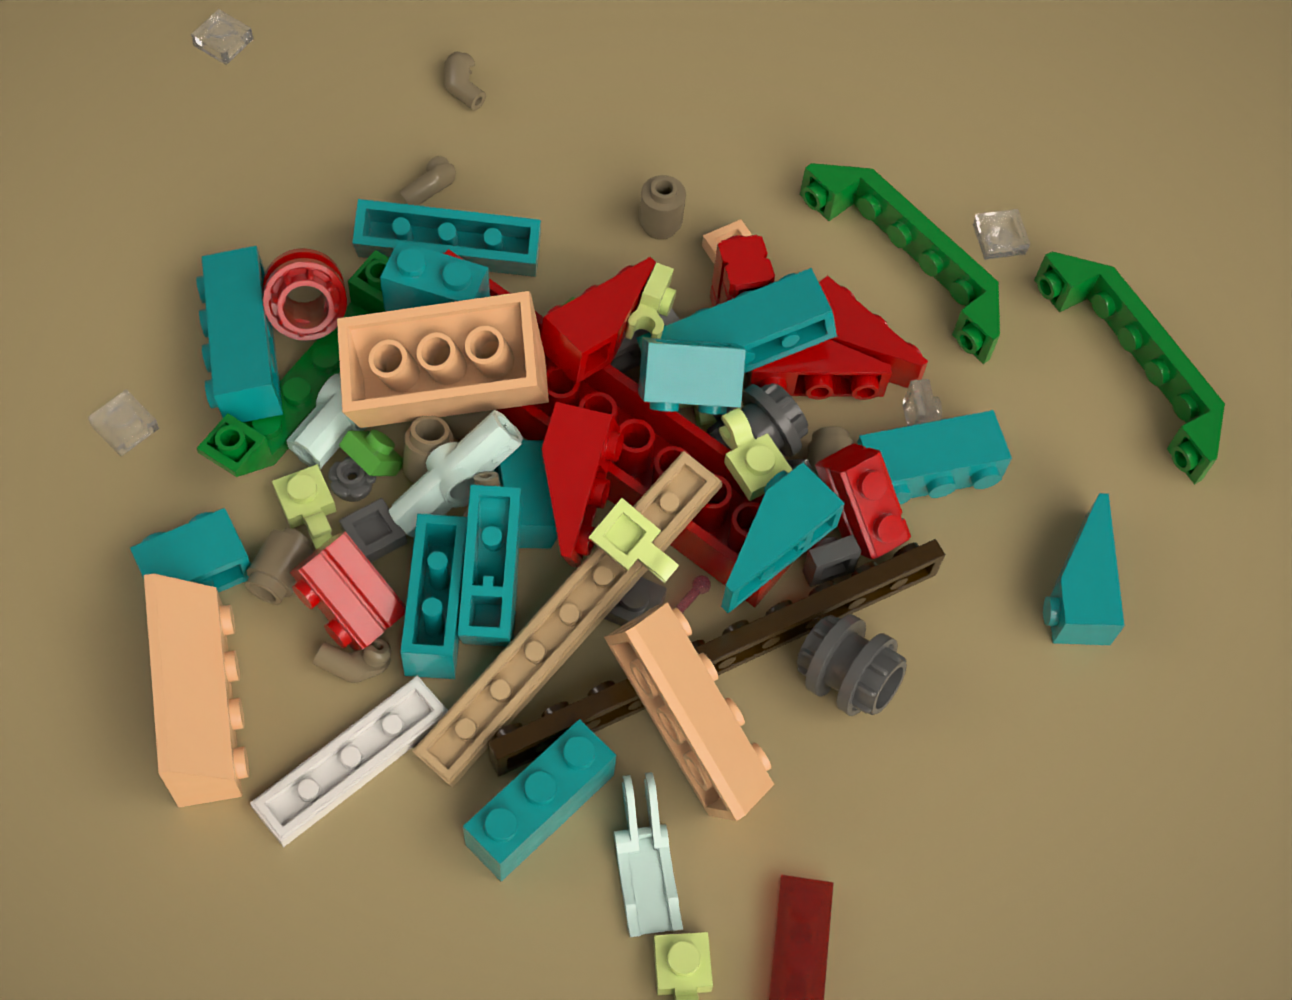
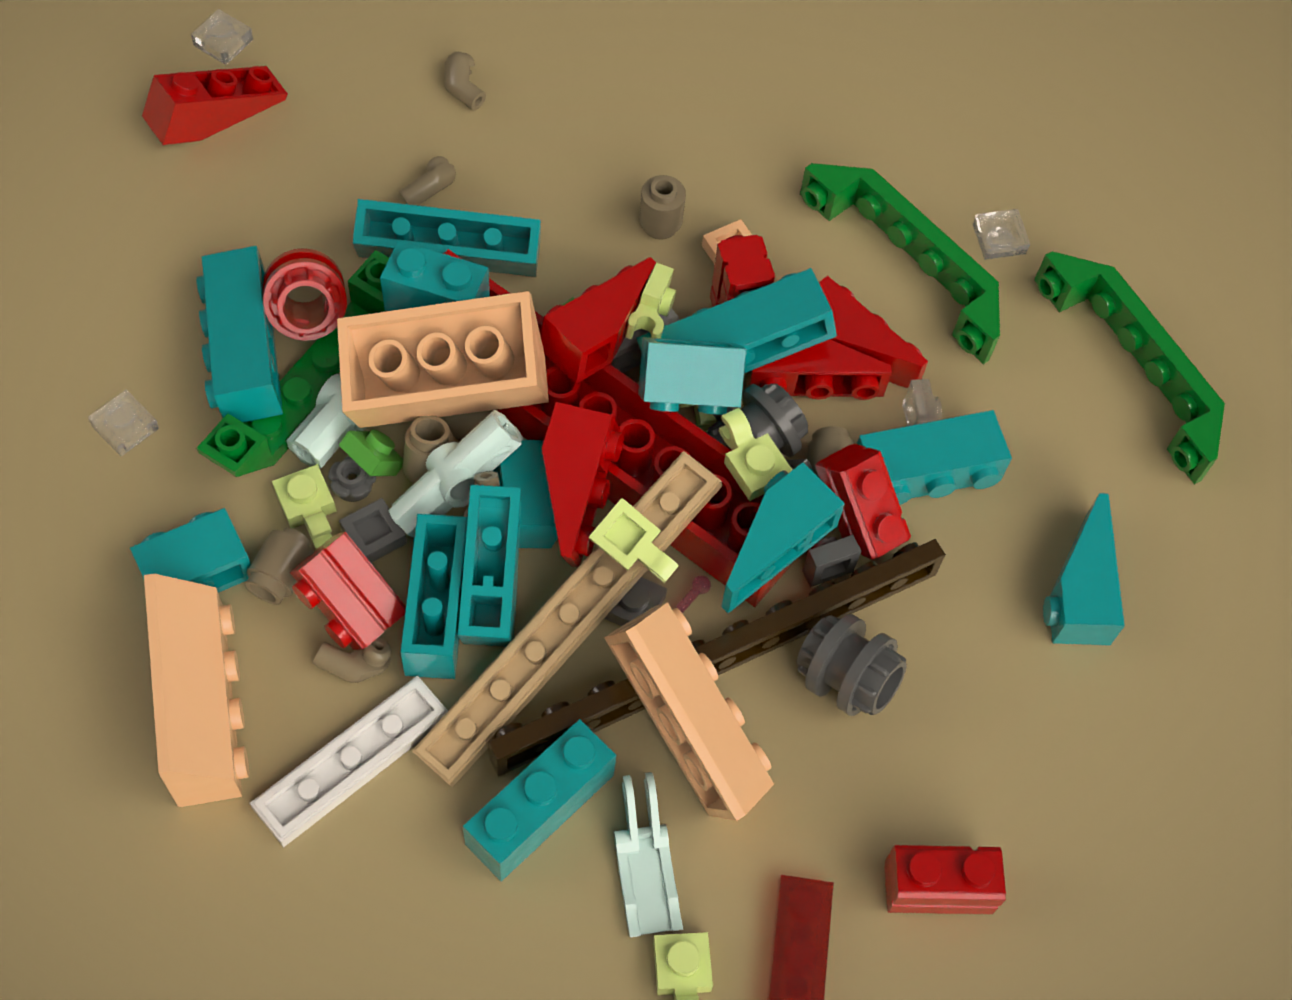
none -> red slope [142,66,288,145]
none -> red brick [884,845,1006,914]

